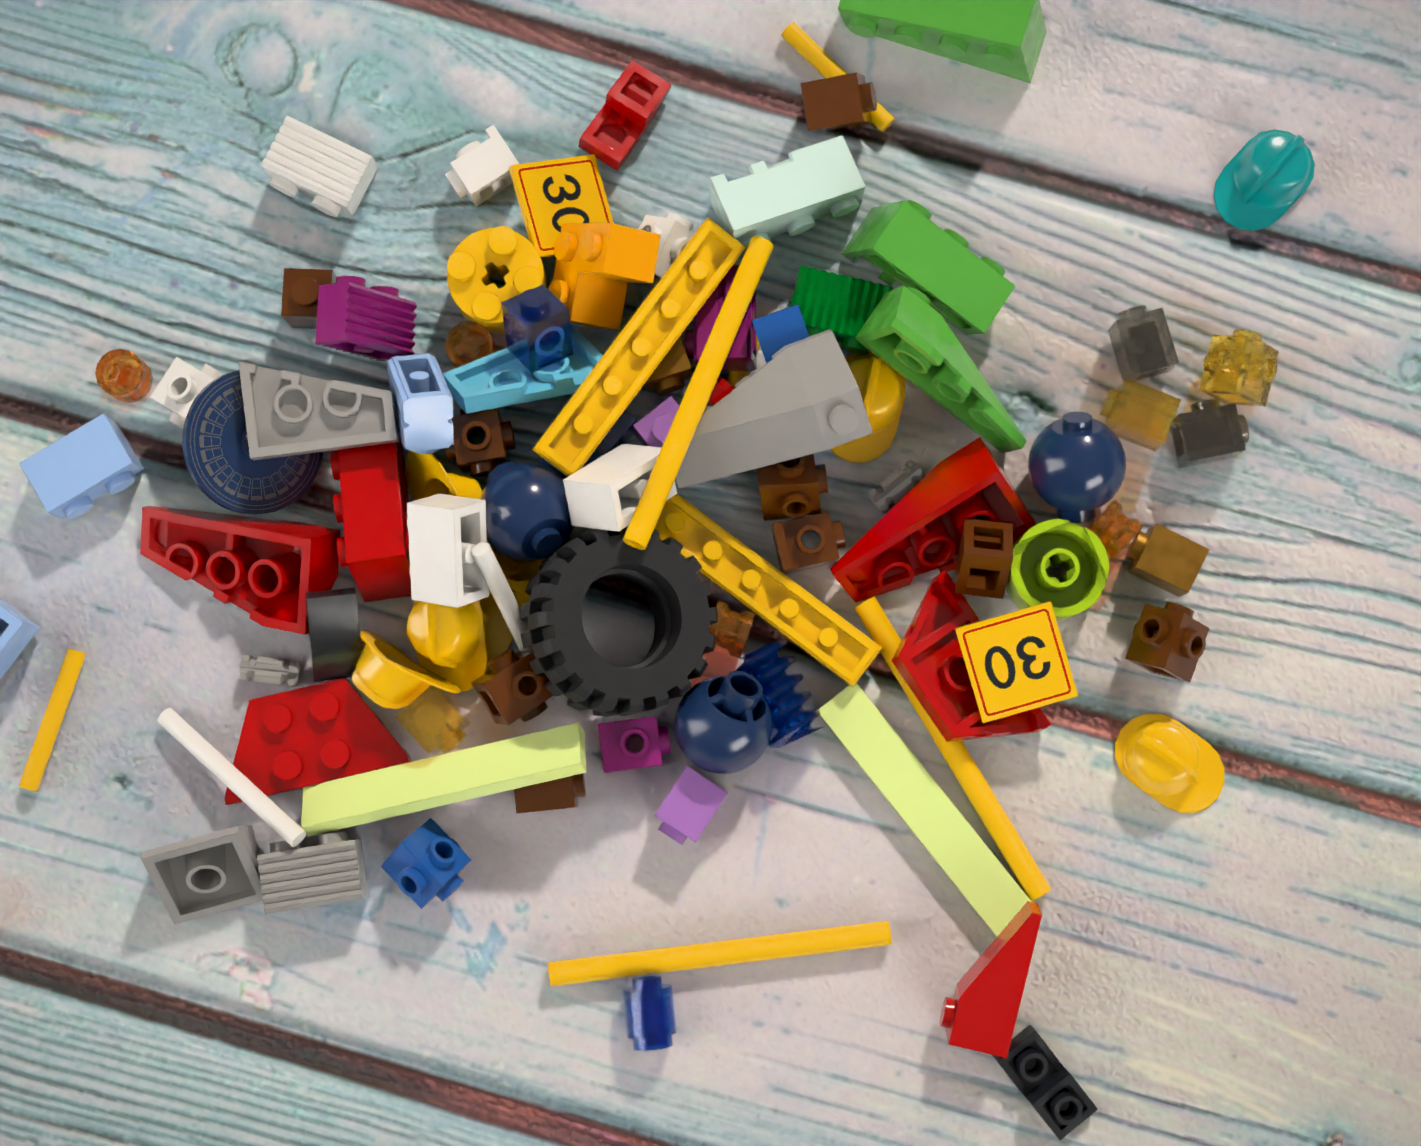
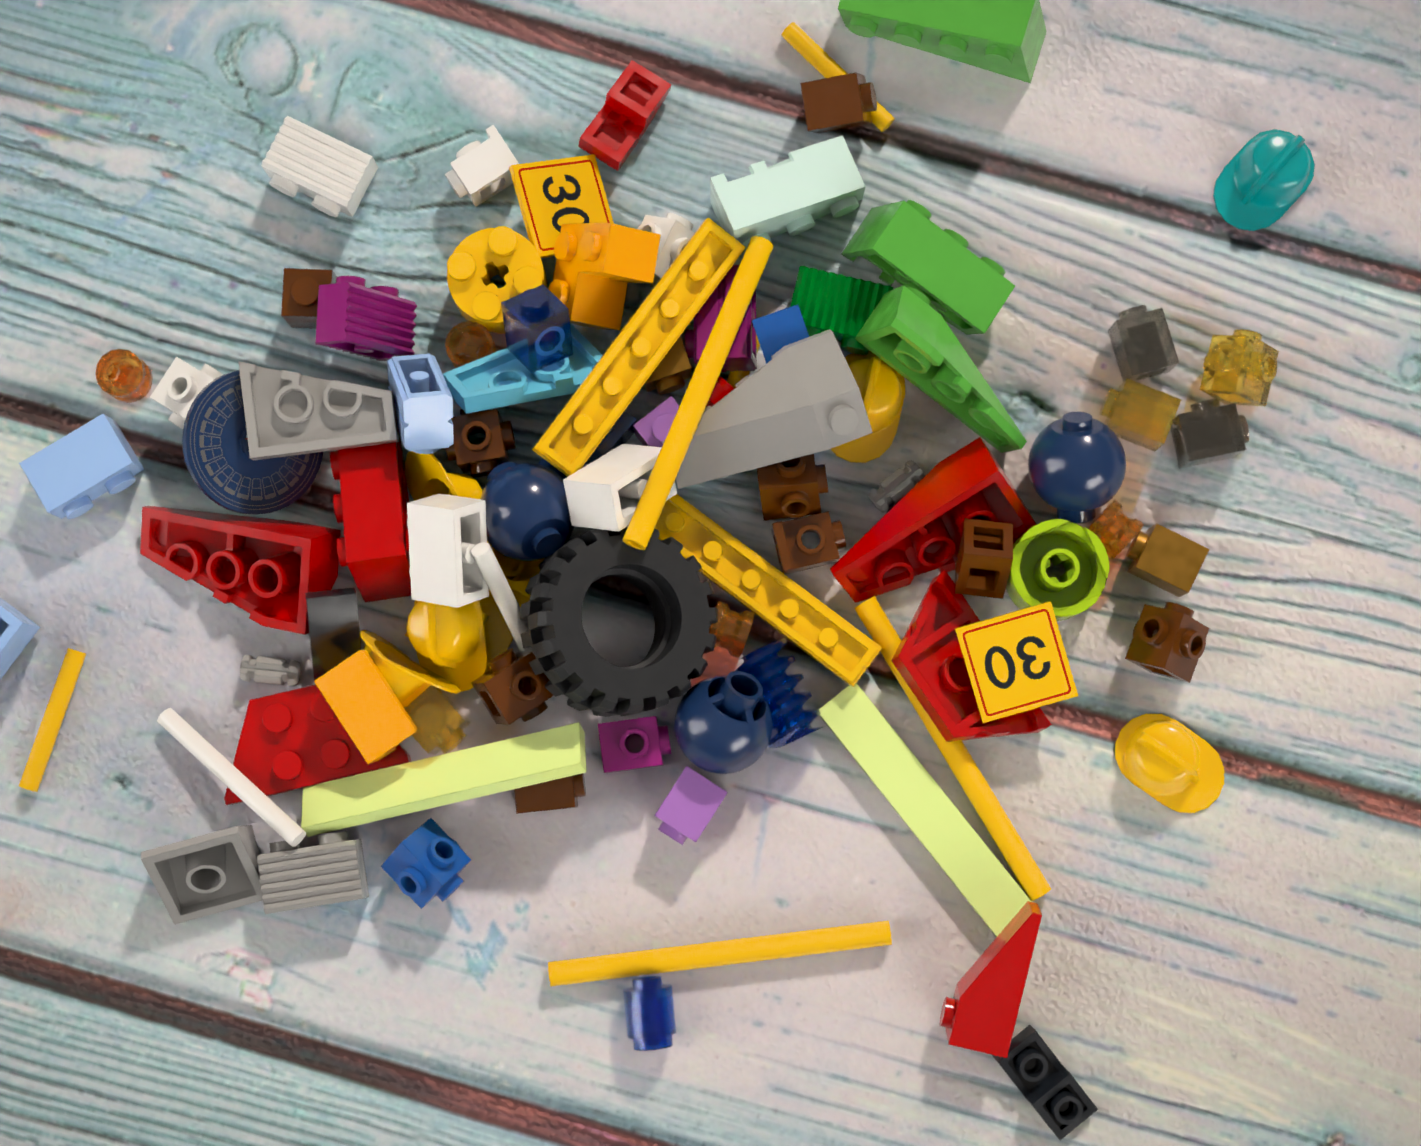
none -> light orange panel [314,650,417,764]

